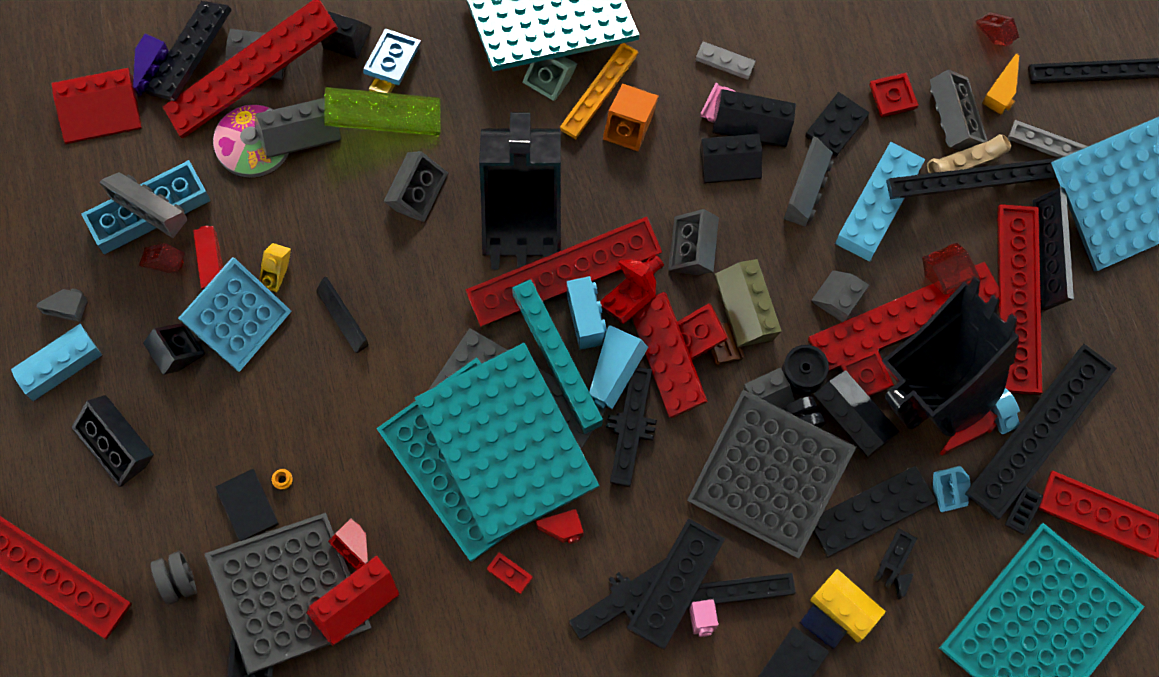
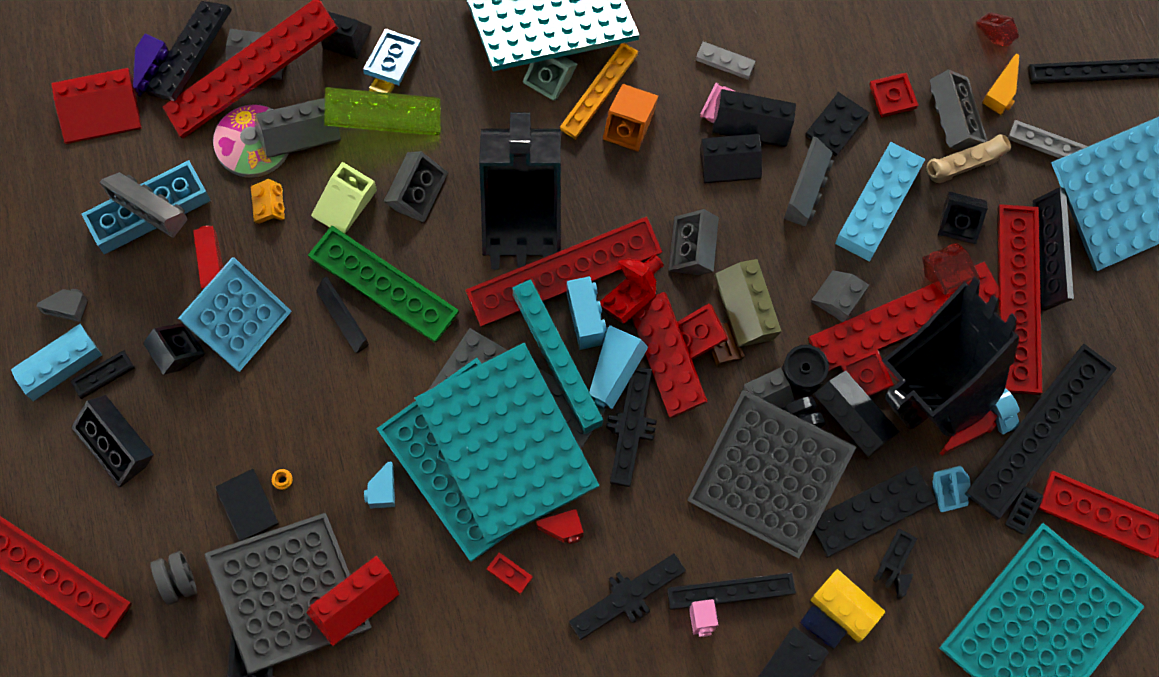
clear red slope [139,243,185,273] -> none
yellow slope [259,243,291,292] -> none
slope [328,519,368,570] -> none
black plate [627,518,725,650] -> none
black plate [886,157,1062,199] -> none
none -> black tile [70,350,135,399]
none -> light orange bracket [251,179,285,224]
none -> green plate [308,226,459,343]
none -> yellowish green slope [311,162,377,234]
none -> medium azure slope [364,462,395,508]
none -> black slope [938,191,988,244]

